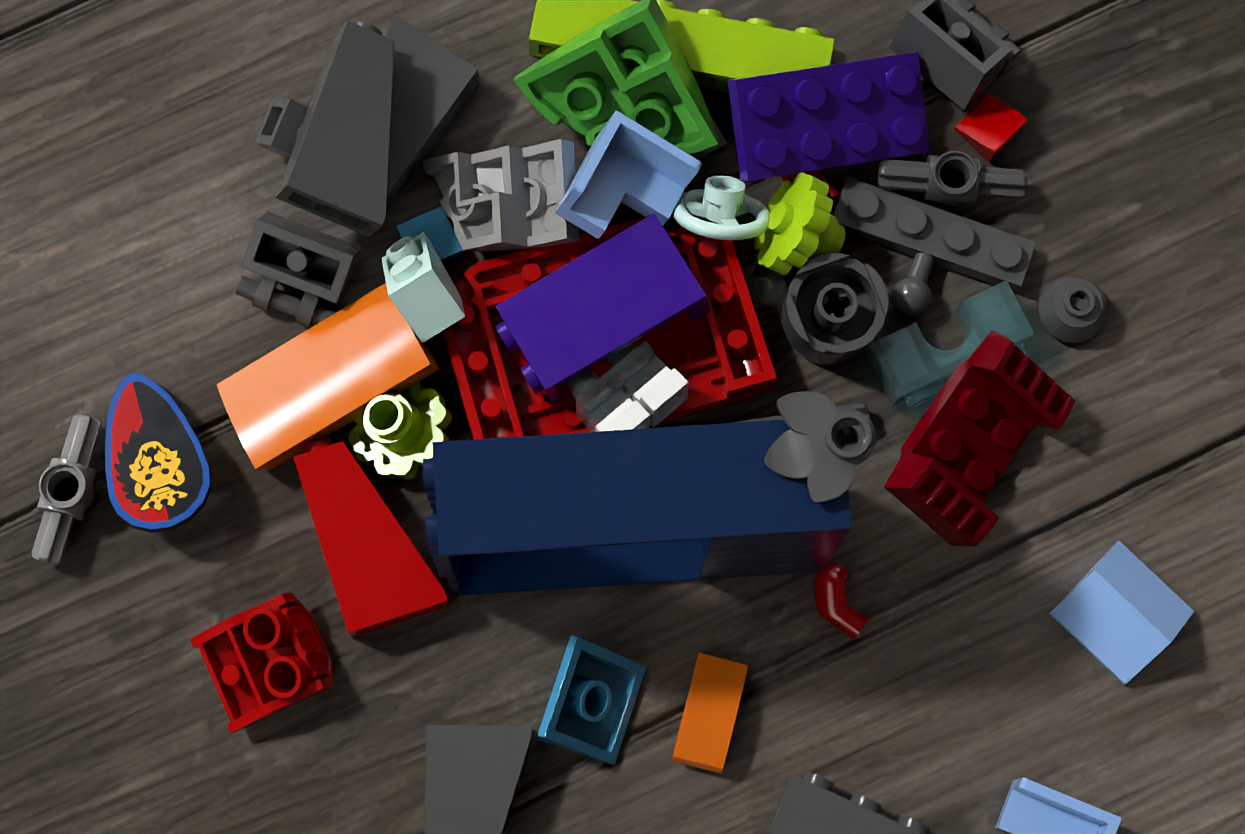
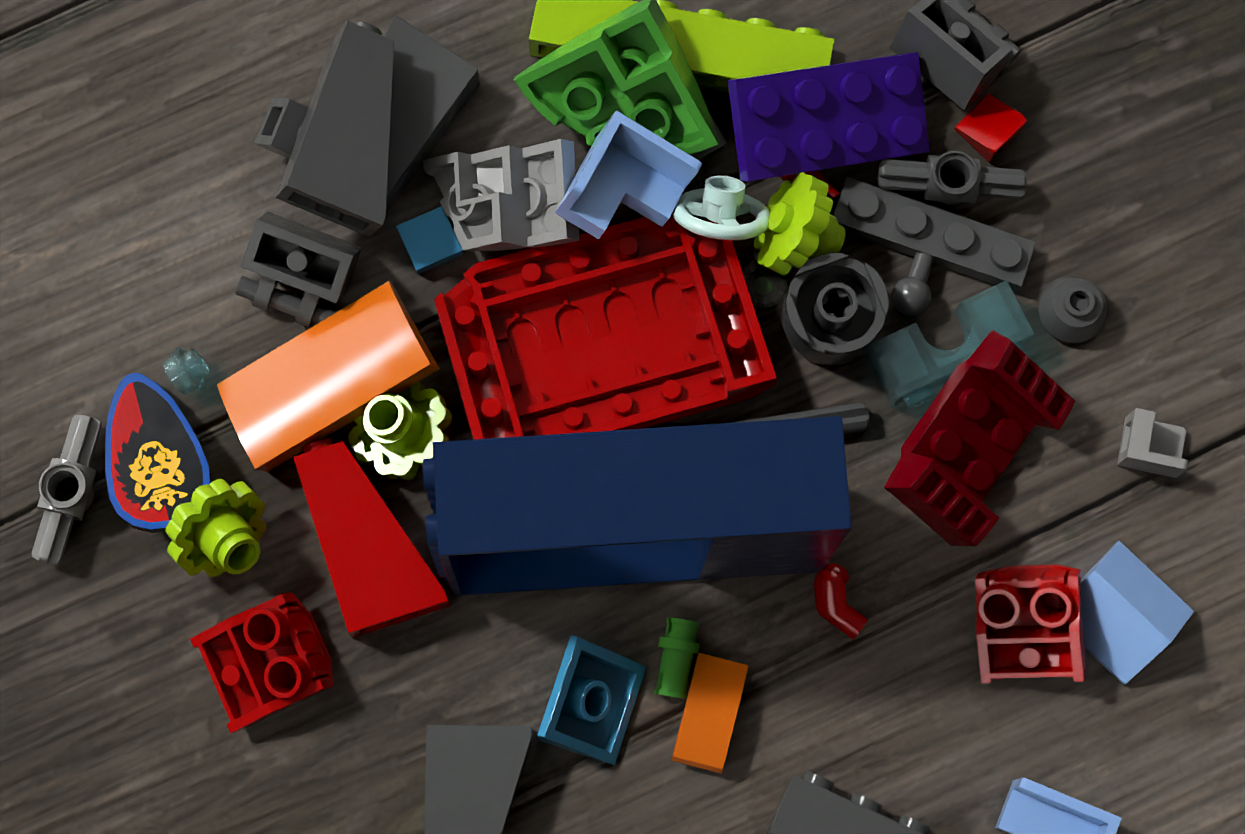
light aqua slope [382,232,465,343] -> none
dark purple panel [495,213,710,404] -> none
hips [564,340,689,432] -> none
dark grey plate [764,391,876,503] -> none
none -> clear light blue plate [163,347,210,395]
none -> lime plant [165,479,267,577]
none -> bright green pin [654,617,700,699]
none -> red slope [975,564,1086,684]
none -> light grey panel [1117,408,1188,478]

